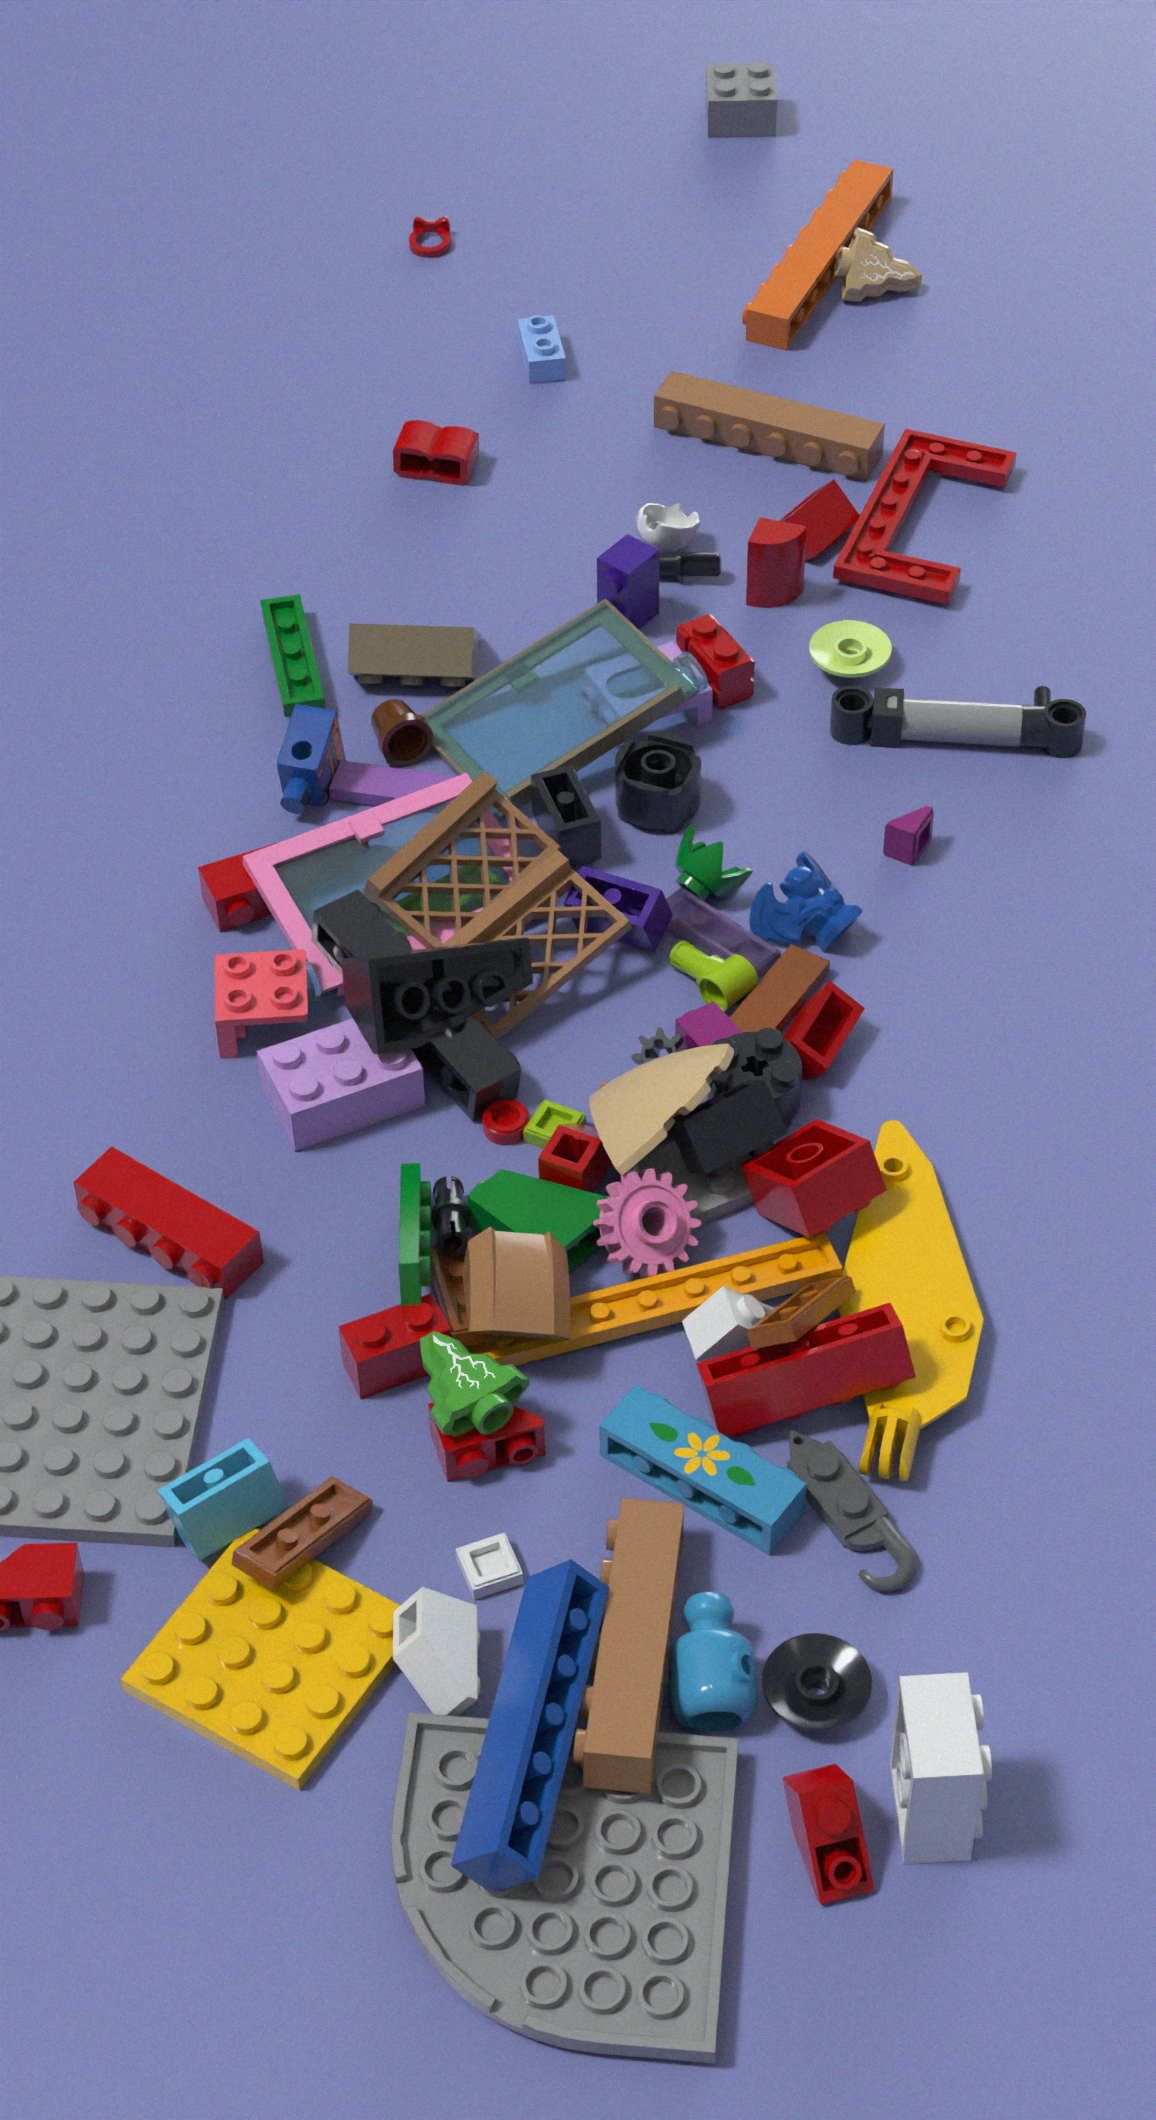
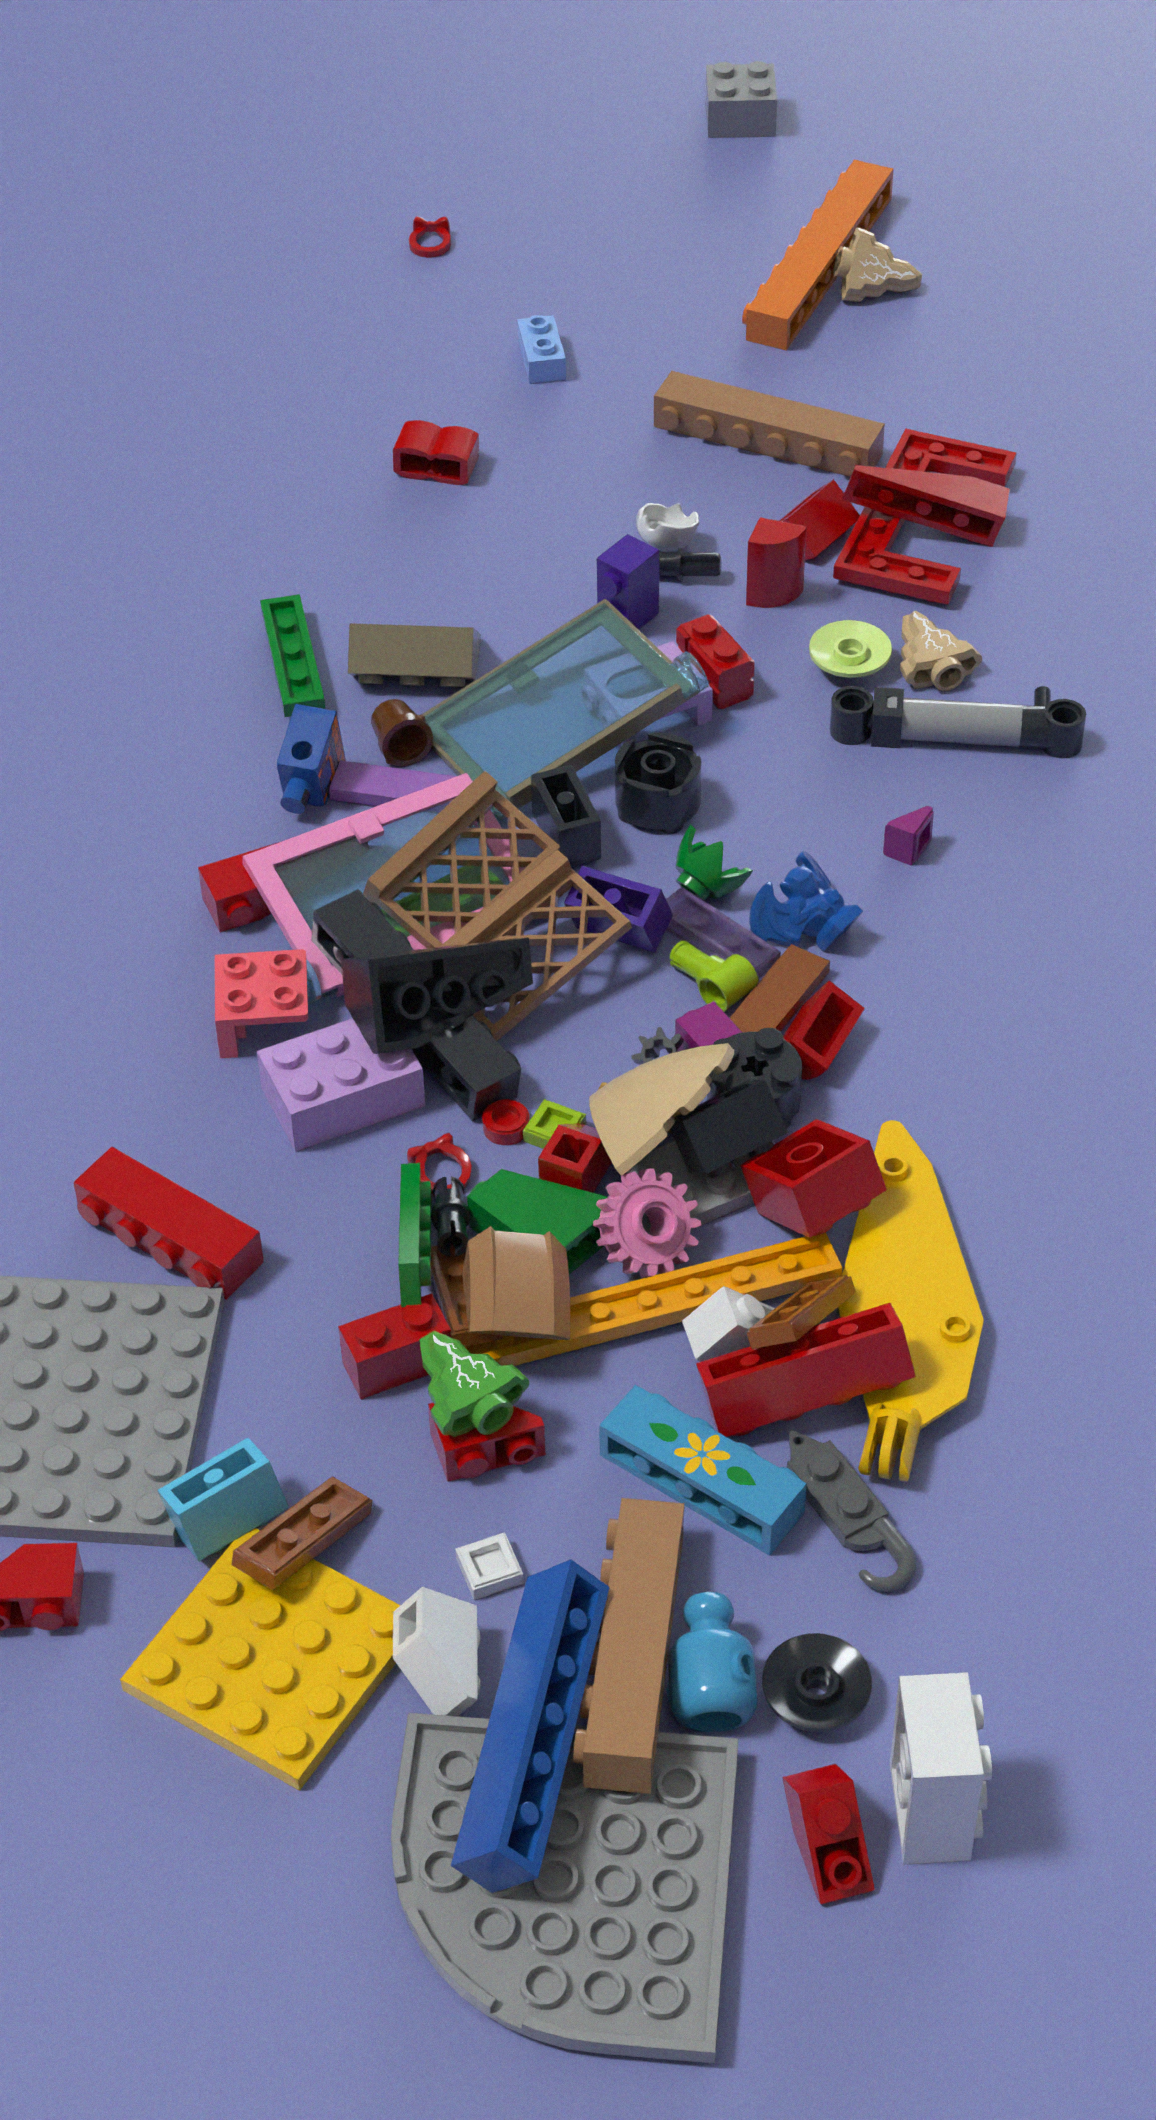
none -> red piece [407,1133,472,1195]
none -> red slope [842,465,1010,547]
none -> tan rock [900,611,982,691]

